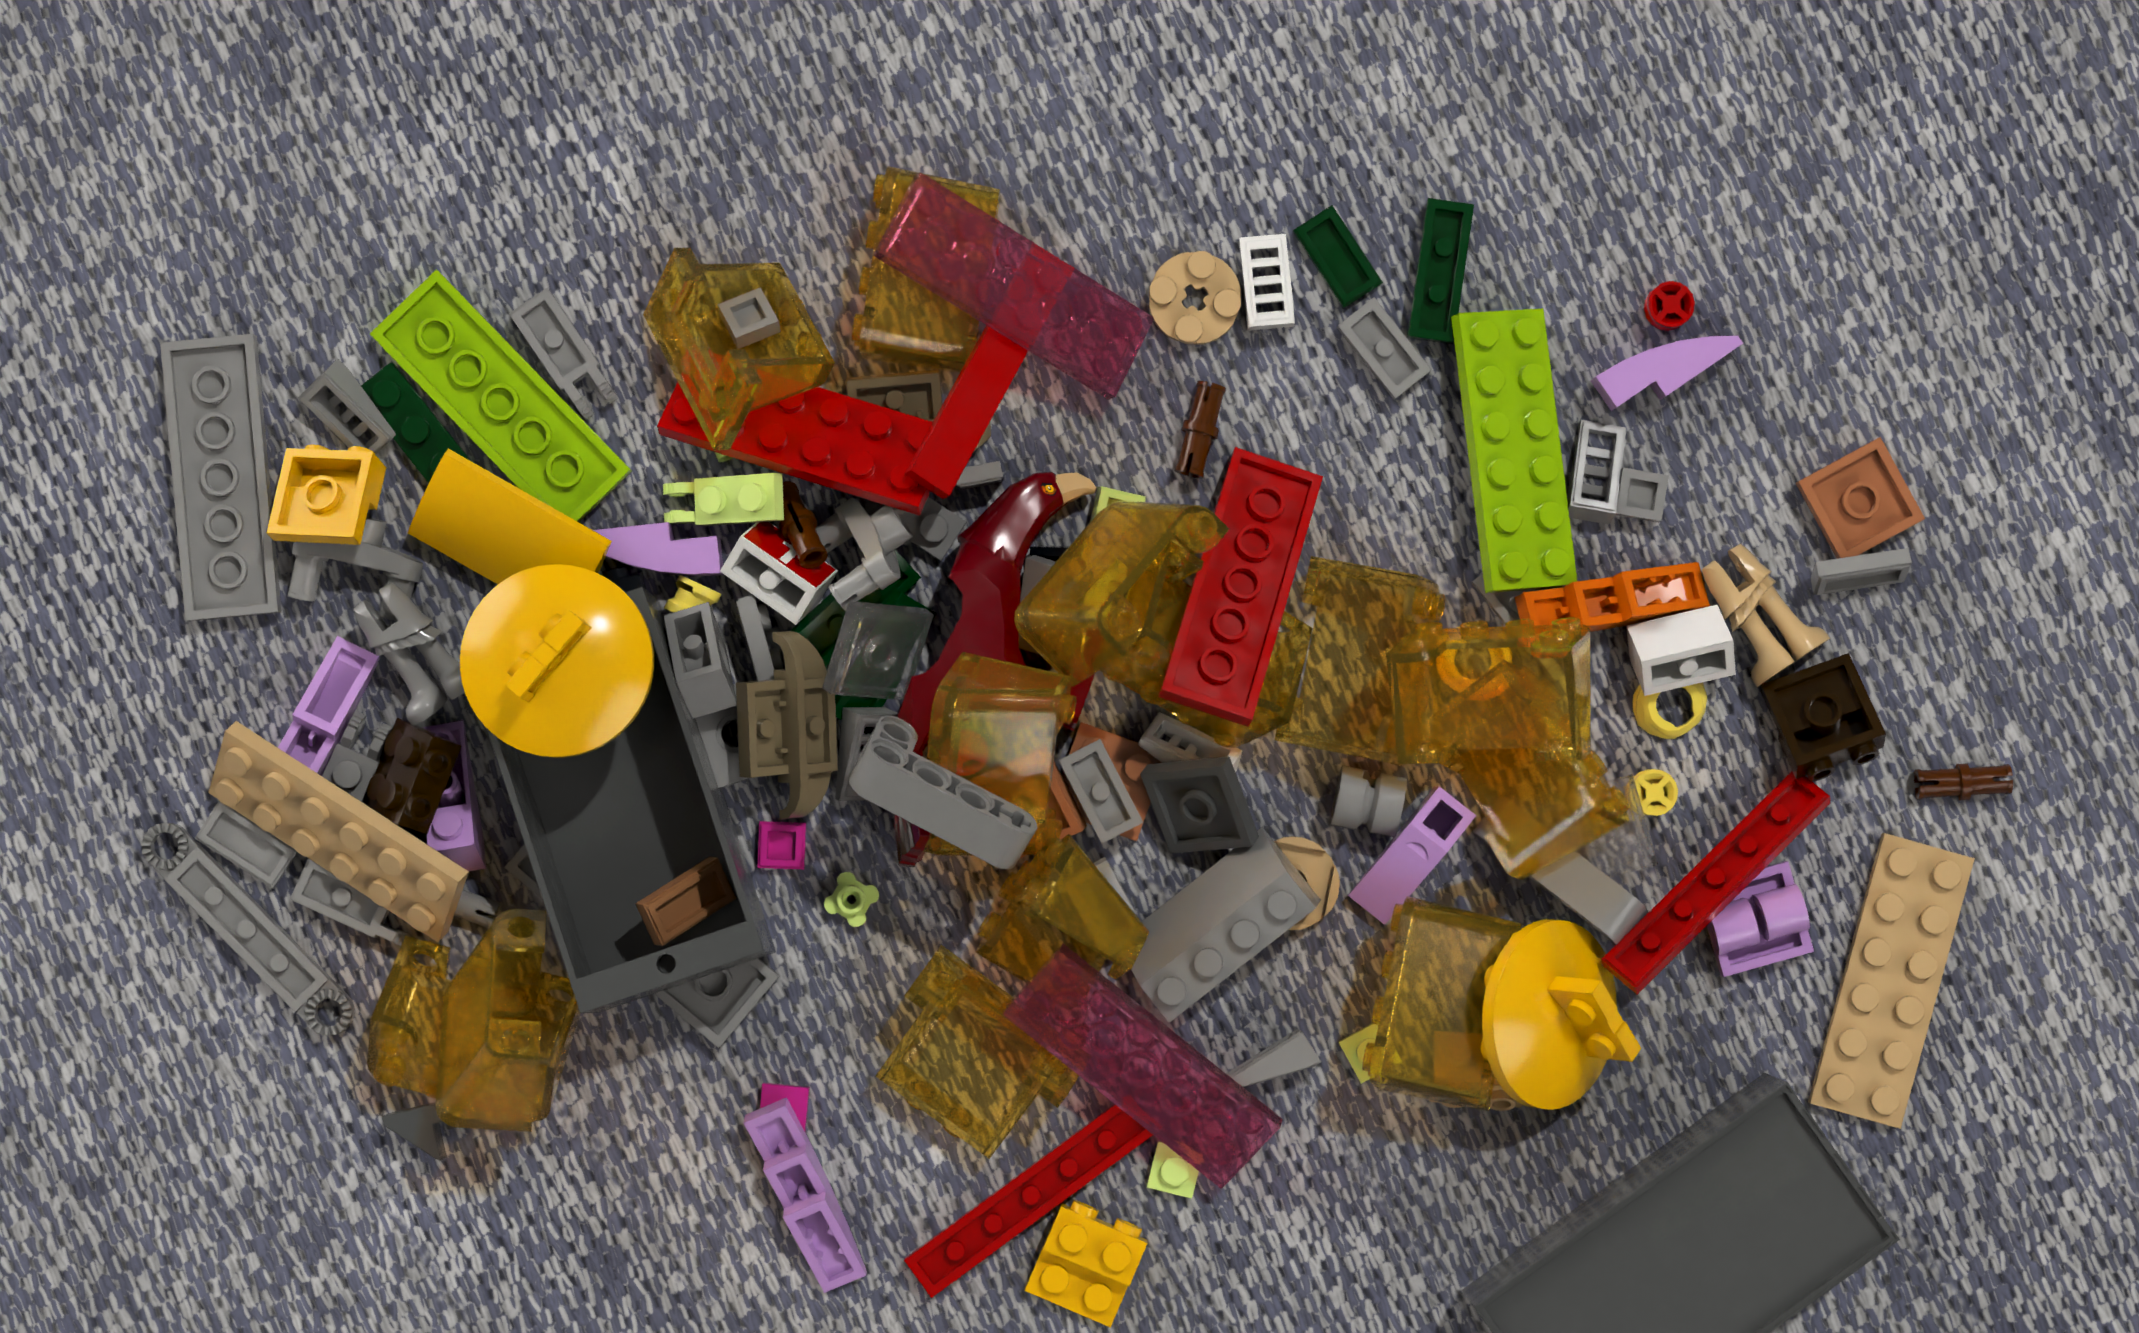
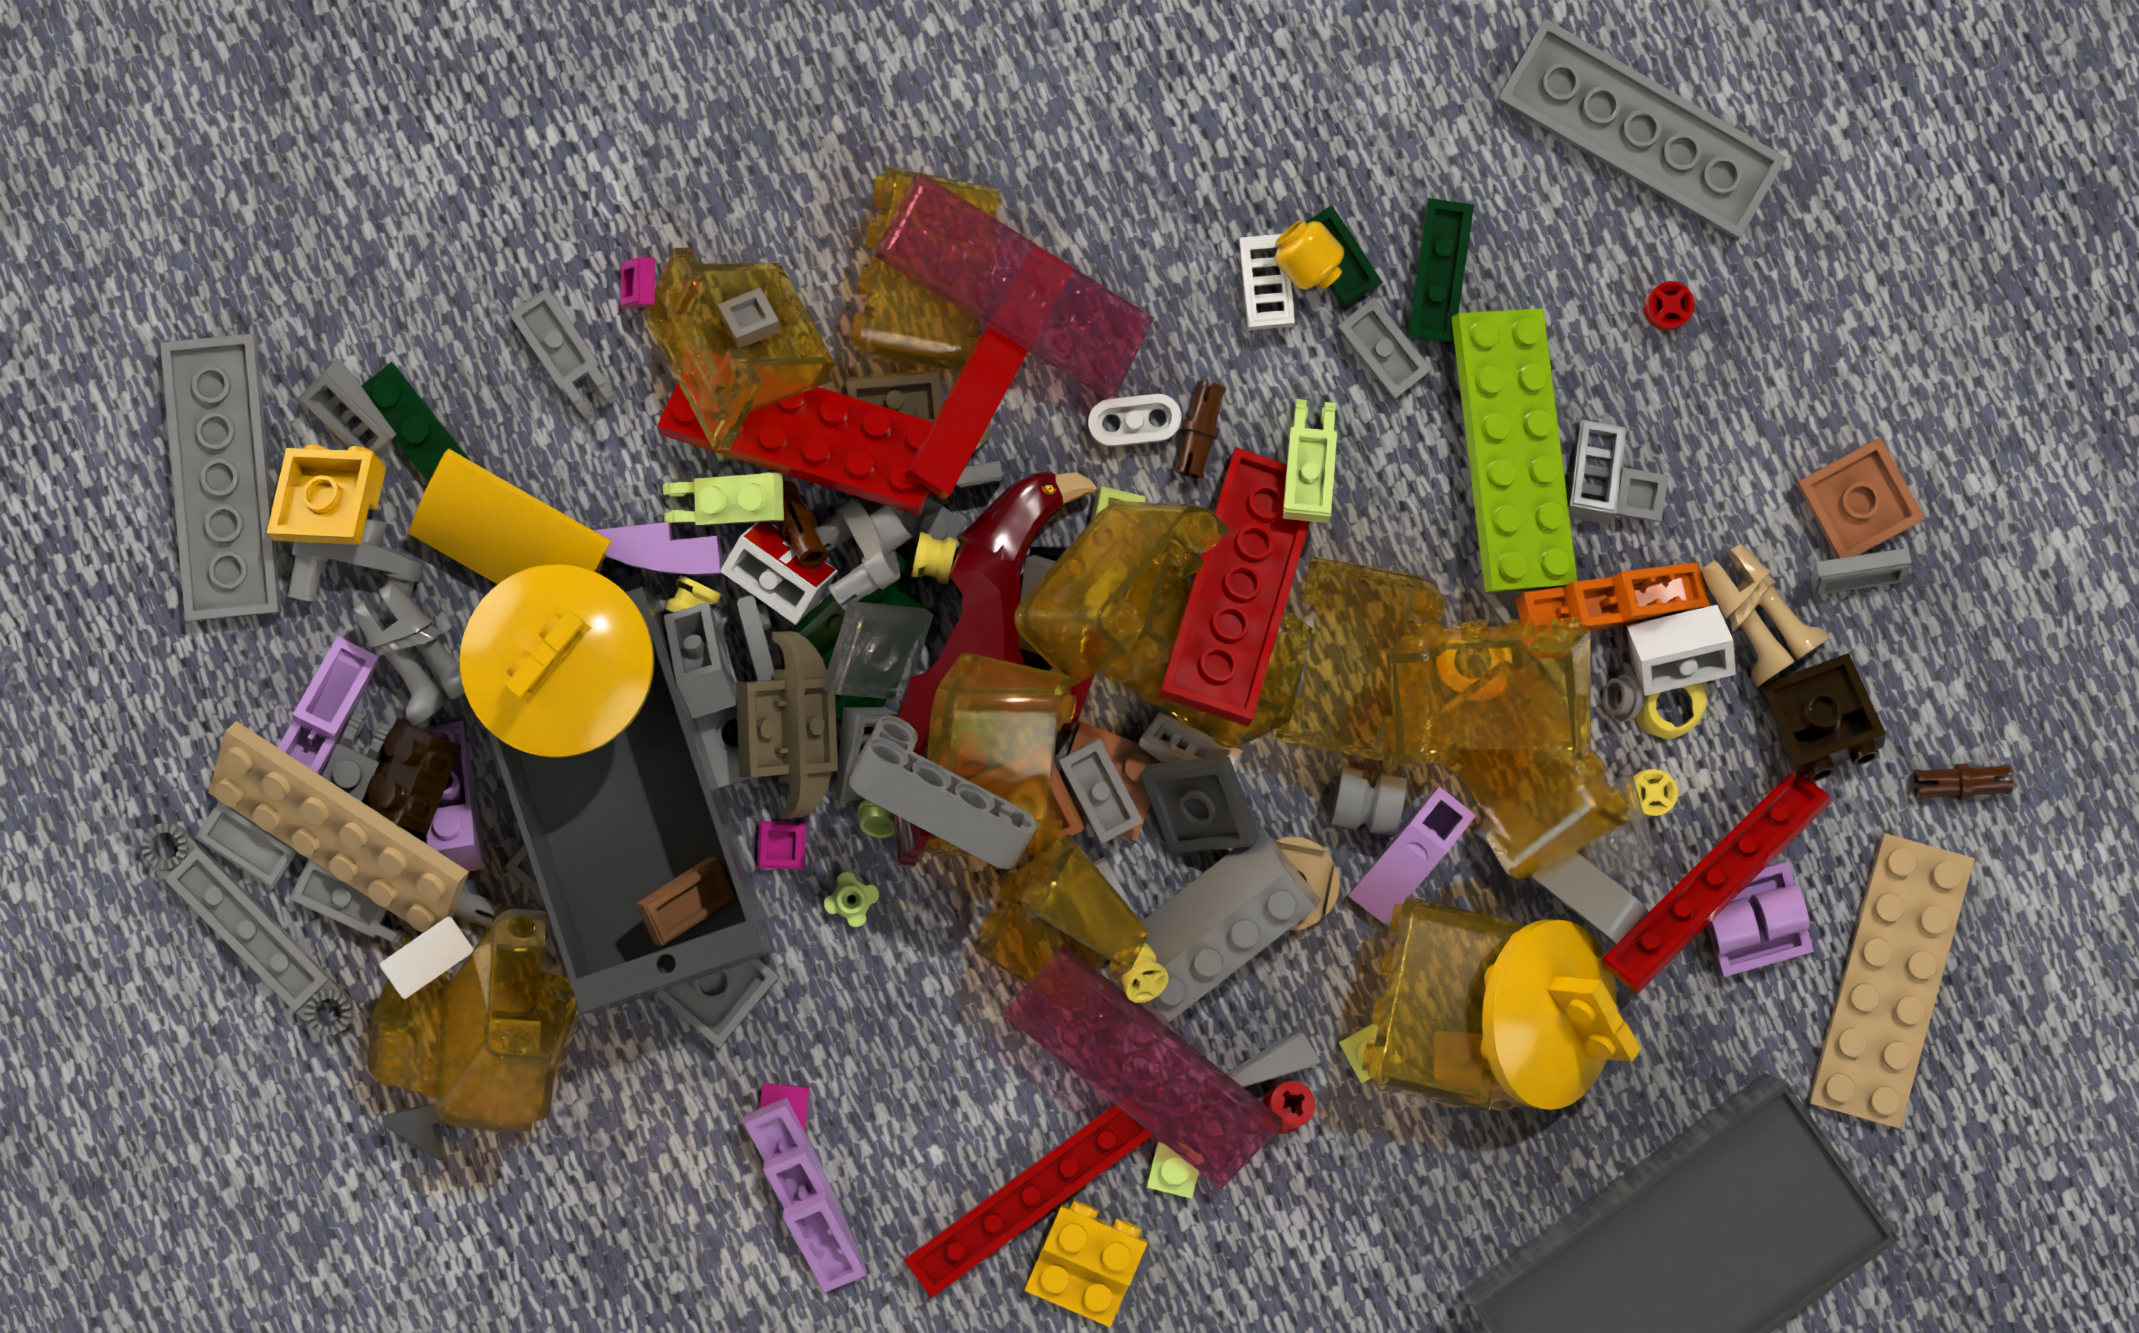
lime plate [370,269,632,522] -> none
clear yellow windscreen [876,945,1092,1159] -> none
tan plate [1149,251,1241,345] -> none
lavender slope [1591,336,1743,411] -> none
none -> white sticker [380,916,473,999]
none -> dark pink tile [620,257,655,309]
none -> yellowish green plate [857,800,895,838]
none -> light yellow wheel [911,531,957,585]
none -> white plate [1088,394,1181,447]
none -> light yellow wheel [1110,942,1169,1003]
none -> red wheel [1260,1081,1316,1134]
none -> yellow head [1275,219,1344,290]
none -> yellowish green hinge [1282,399,1337,523]
none -> light grey plate [1497,18,1787,241]
none -> light grey plate [1602,674,1645,721]

